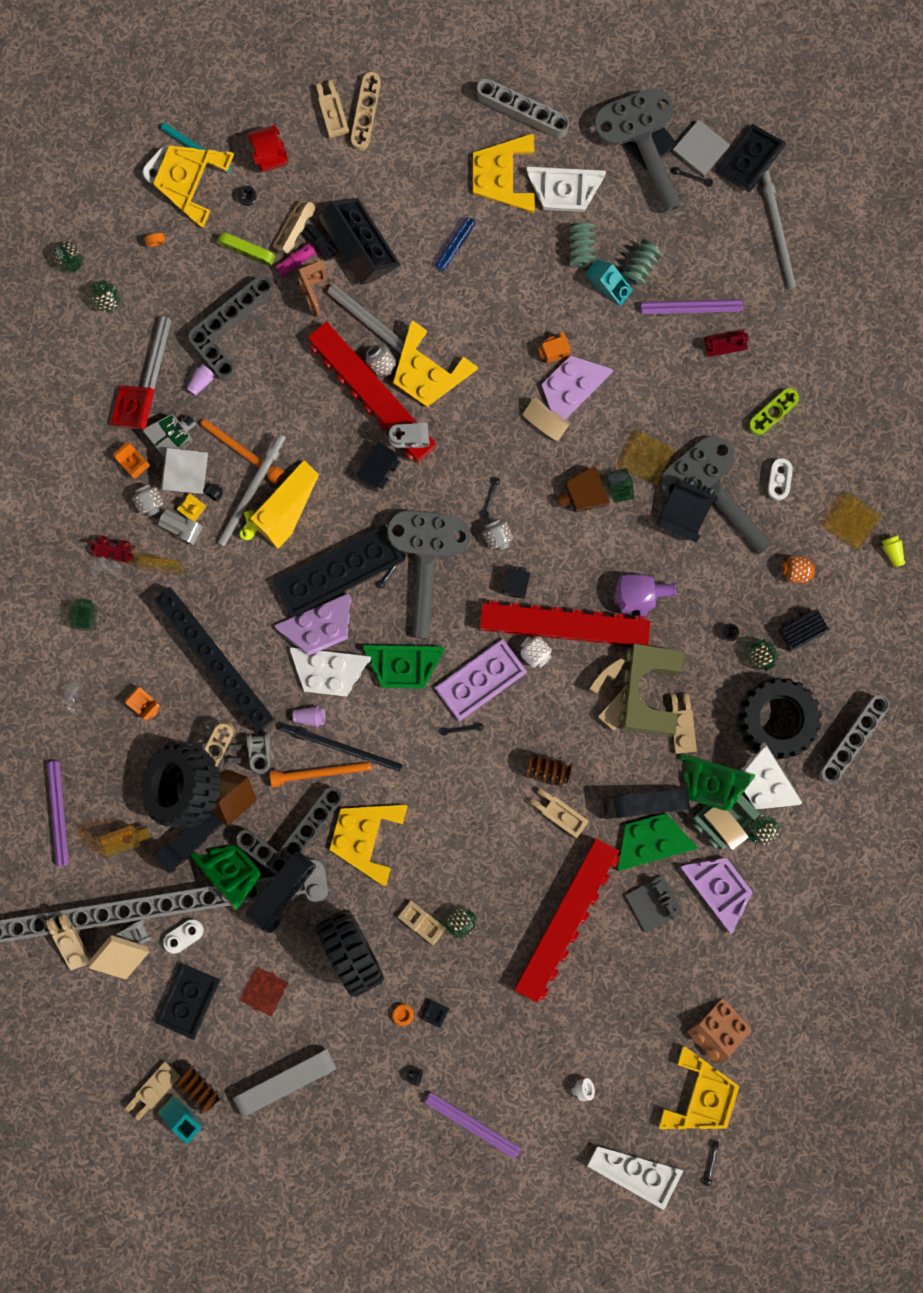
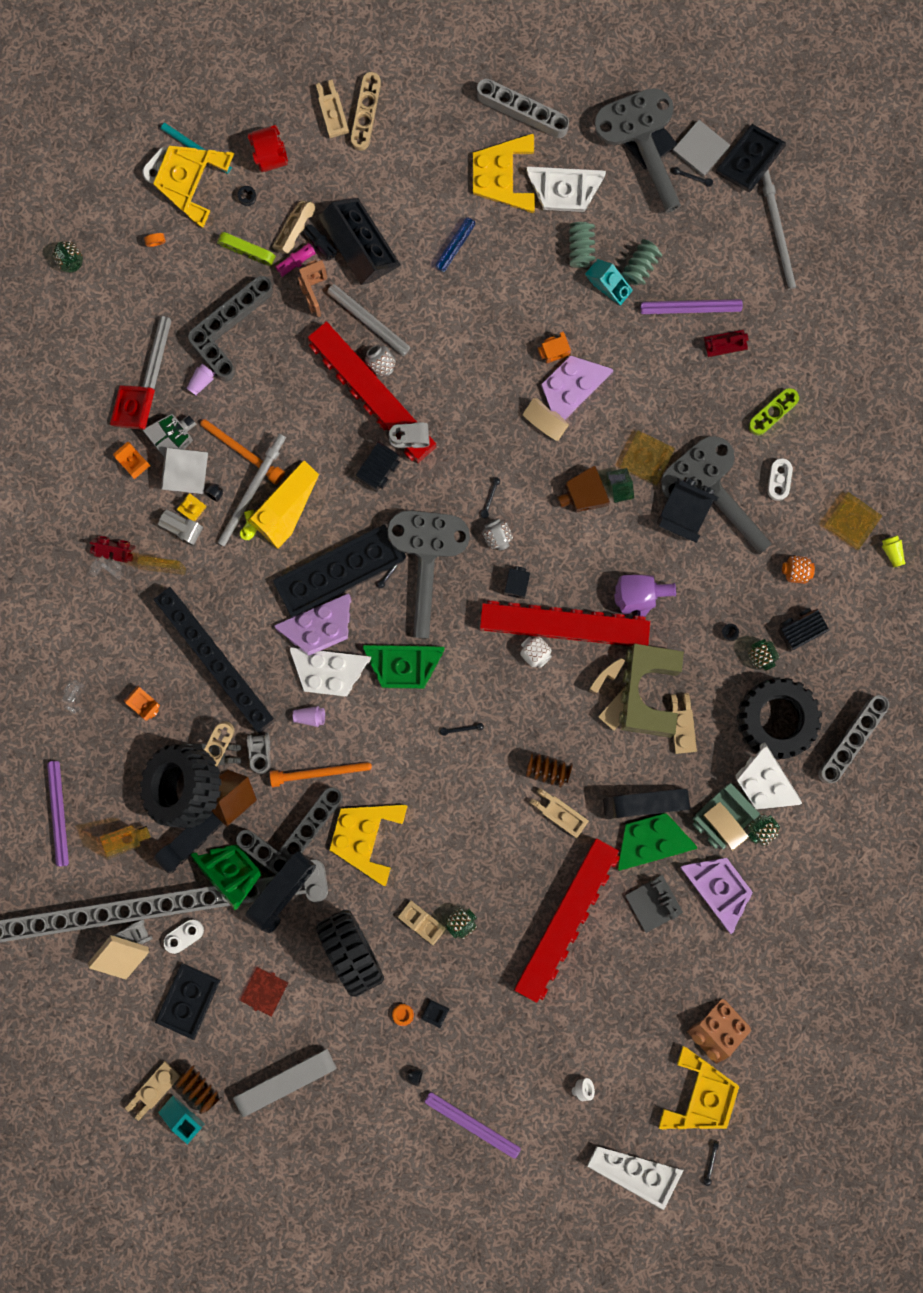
tan hinge [46,914,91,971] -> none
clear green brick [71,599,98,631] -> none
clear green head [90,280,121,313] -> none
light grey head [132,484,163,516] -> none
black bar [280,723,403,772] -> none
yellow wing [393,320,479,407] -> none
lavender tile [435,638,527,722] -> none
green wing [681,754,756,811] -> none

